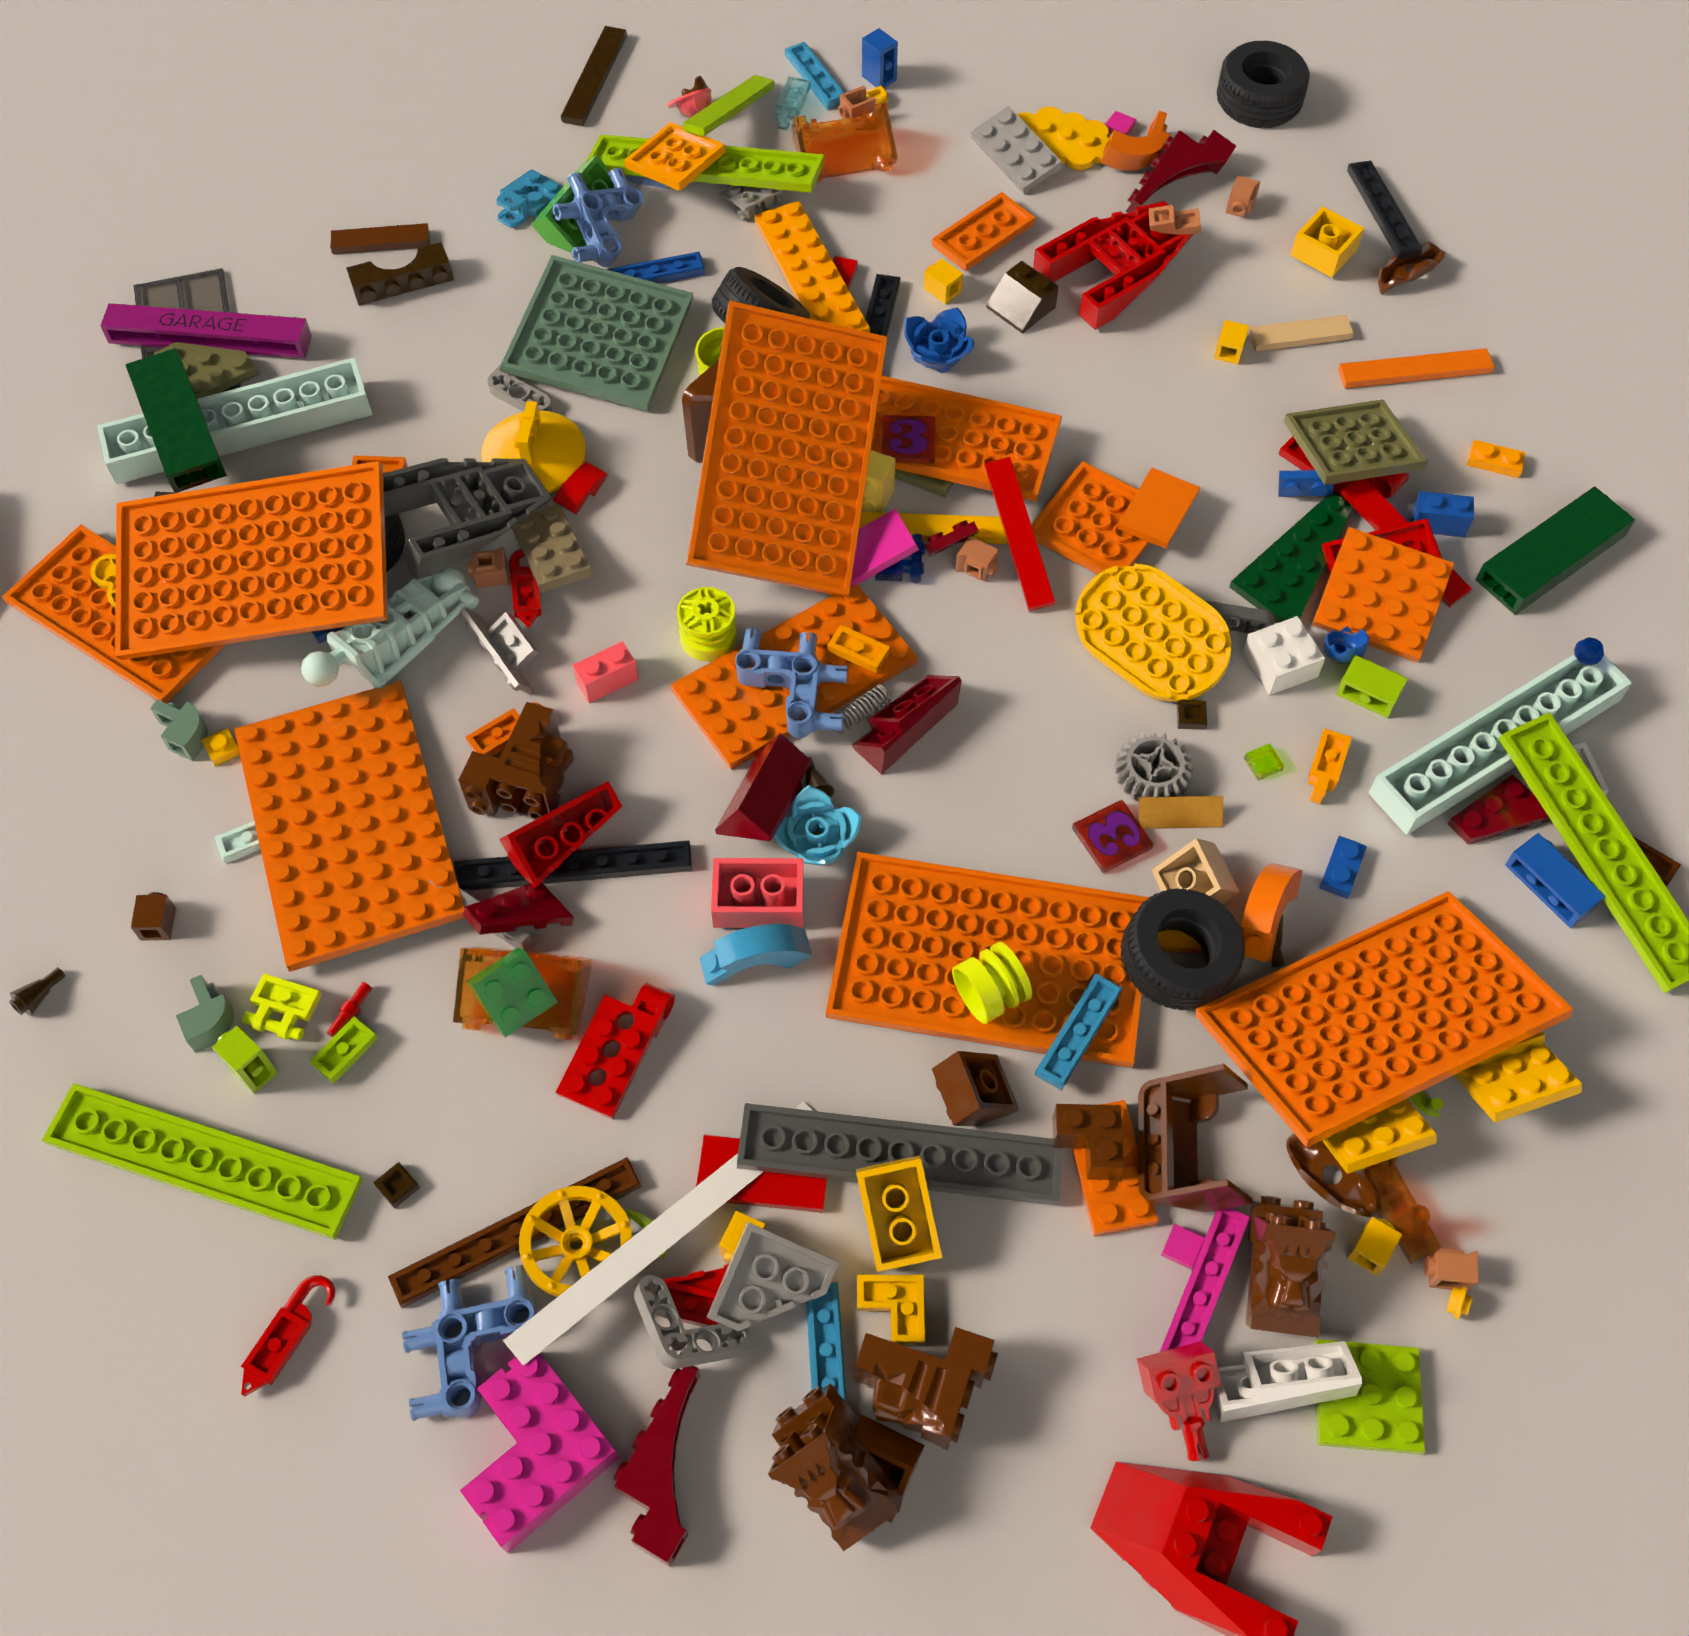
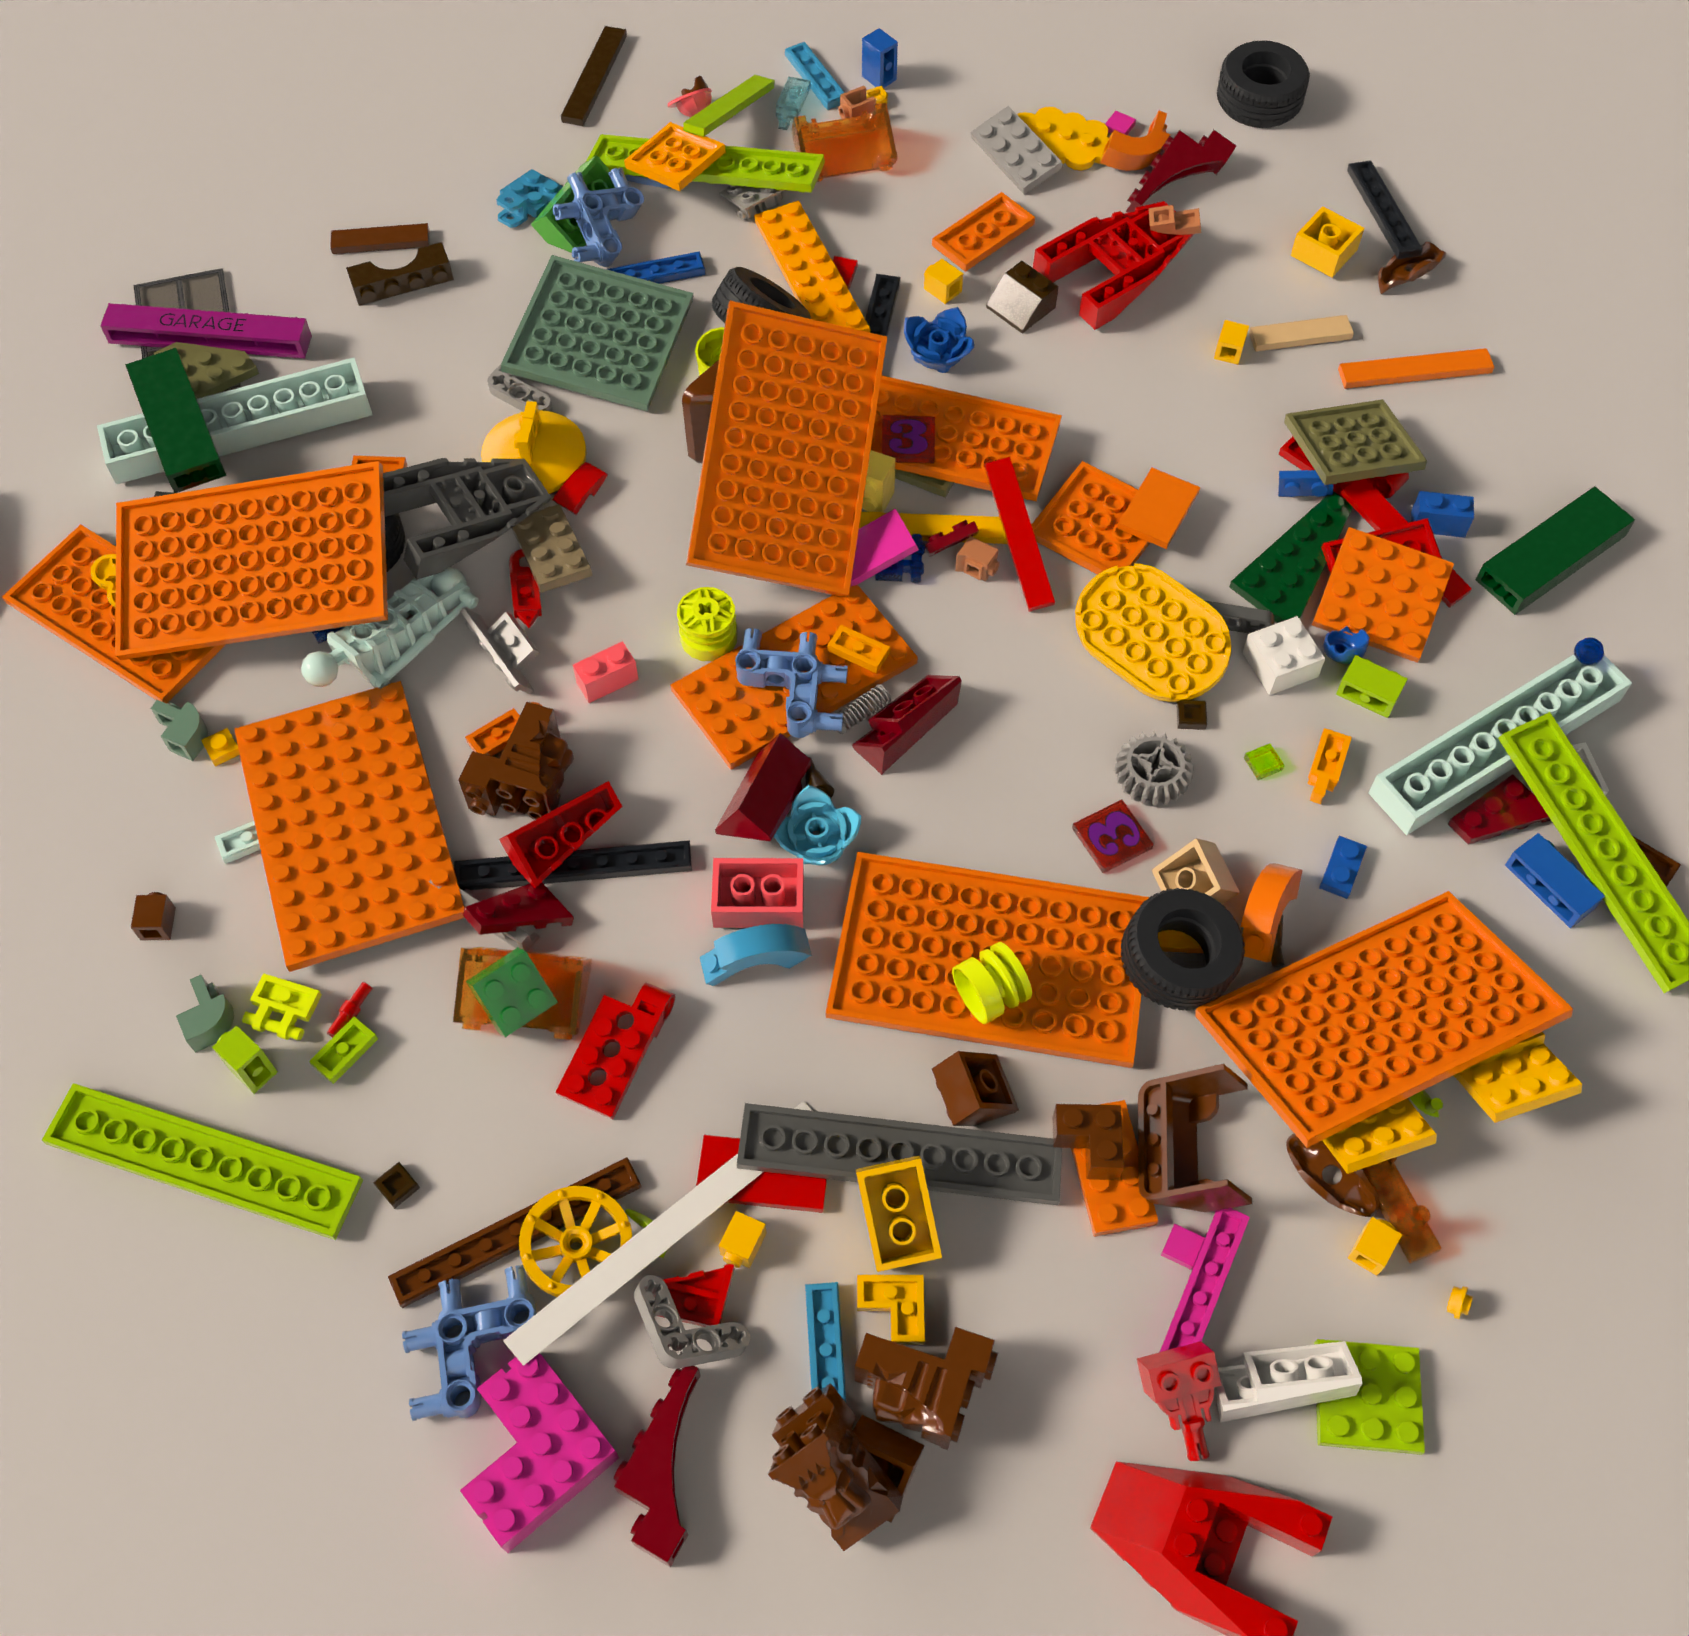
dark brown cone [9,967,66,1016] -> none
red plate [240,1275,336,1397] -> none
nougat window [467,547,509,588] -> none
light grey plate [707,1222,839,1331] -> none
dark azure tile [1034,974,1123,1091] -> none
pearl gold sticker [1139,796,1224,829] -> none
nougat window [1225,175,1261,218] -> none
reddish brown brick [1245,1196,1336,1338] -> none
nougat window [1424,1248,1479,1292] -> none
light orange plate [1467,440,1526,478] -> none

